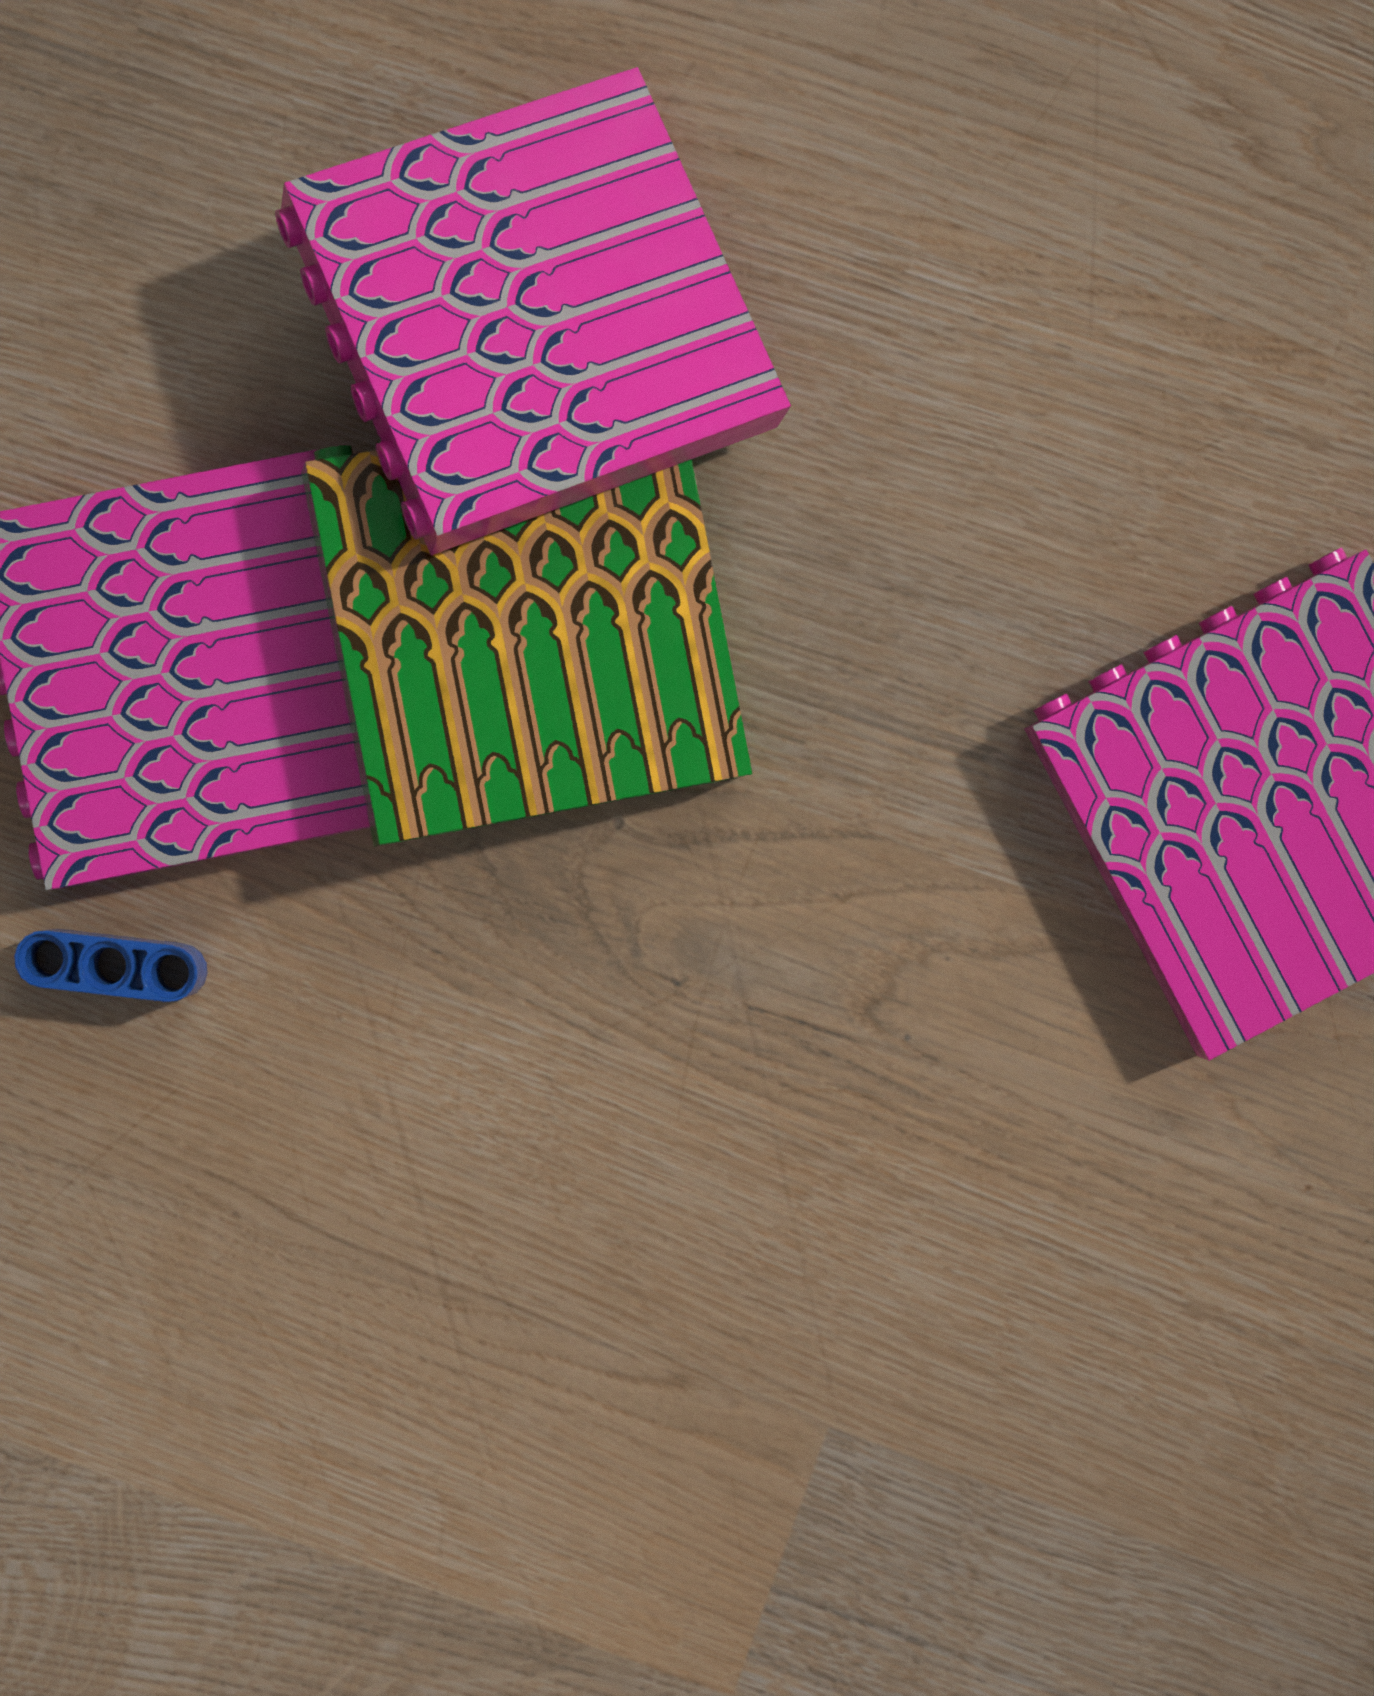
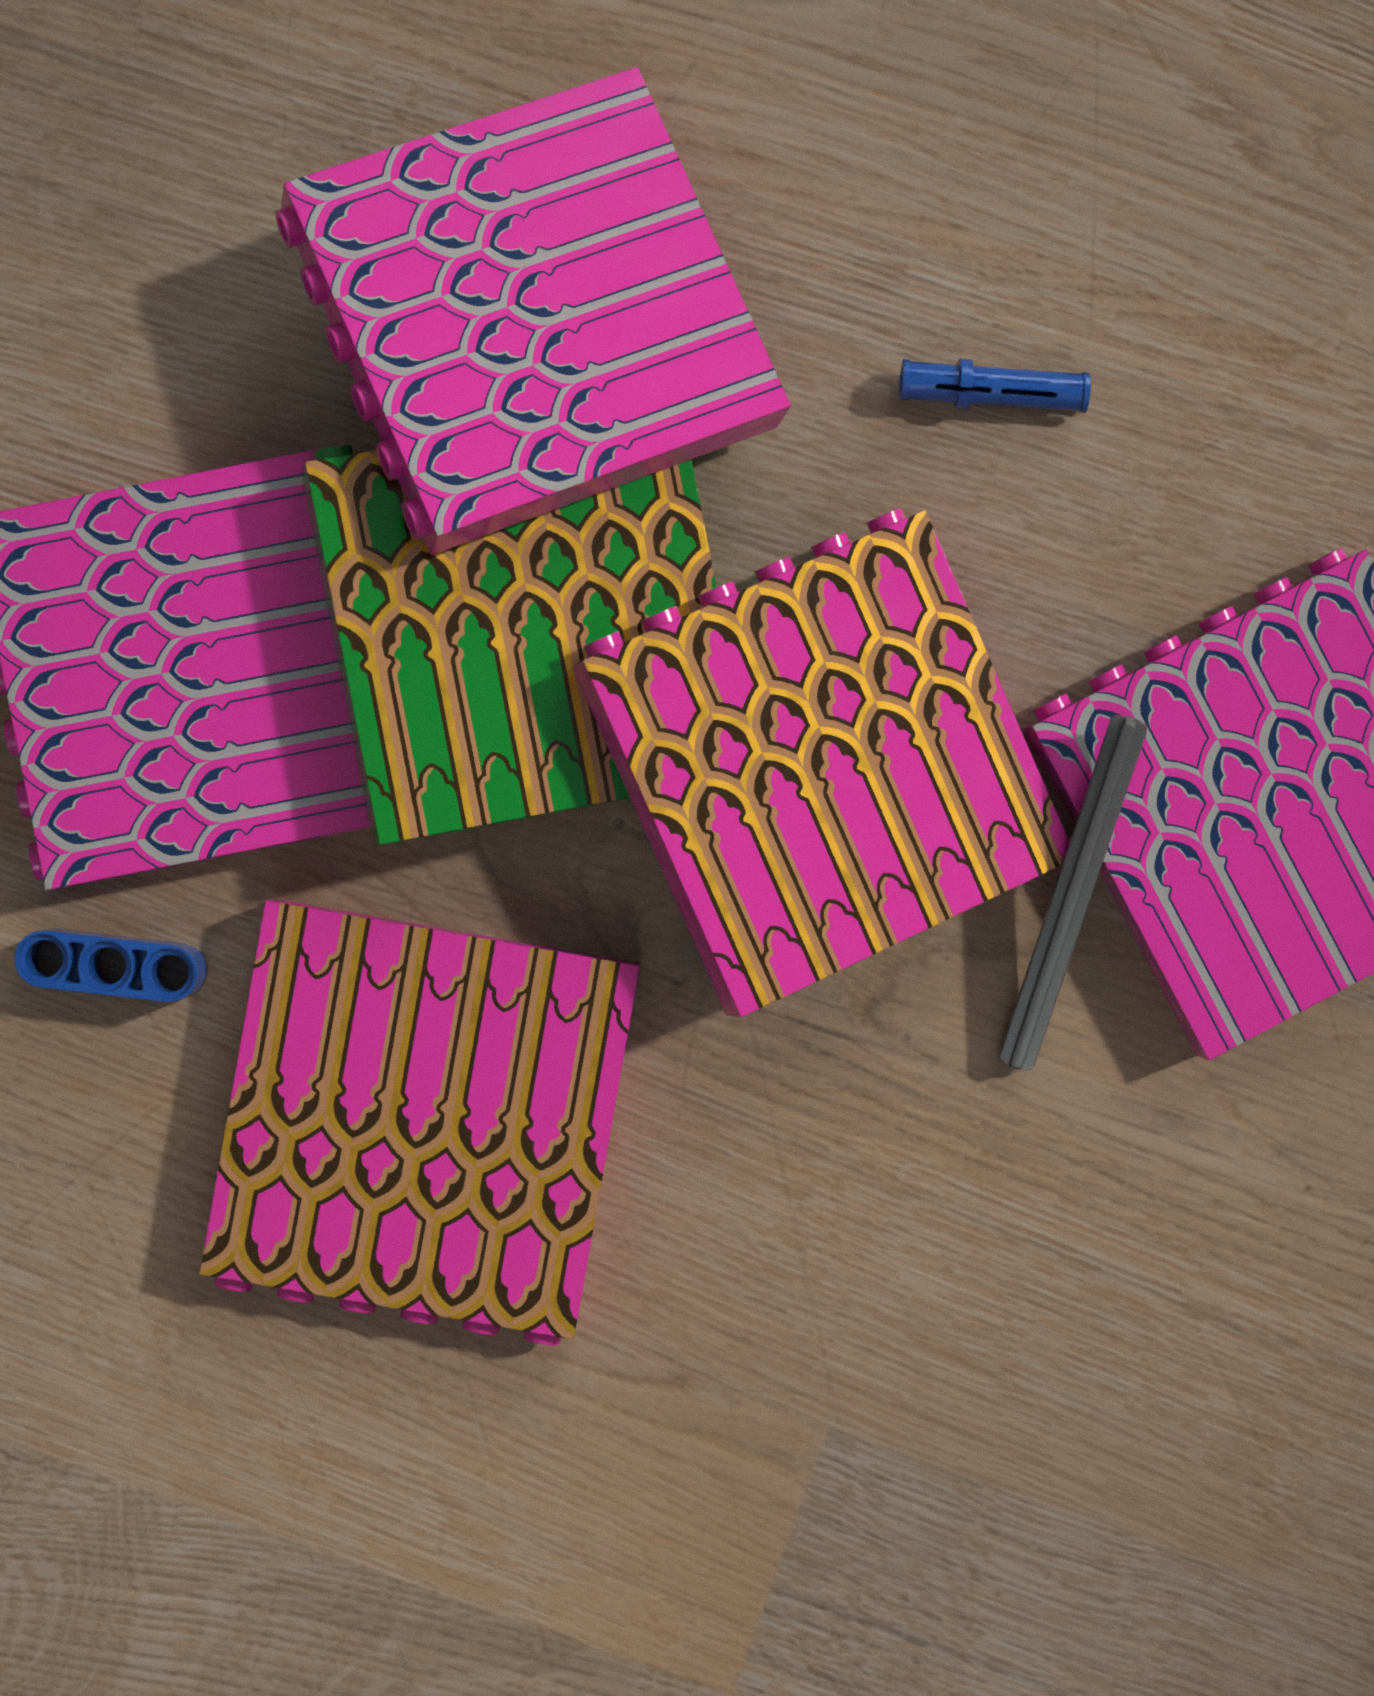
none -> panel [200,899,640,1346]
none -> panel [572,508,1069,1017]
none -> blue pin [899,359,1091,413]
none -> dark grey axle [999,715,1147,1070]

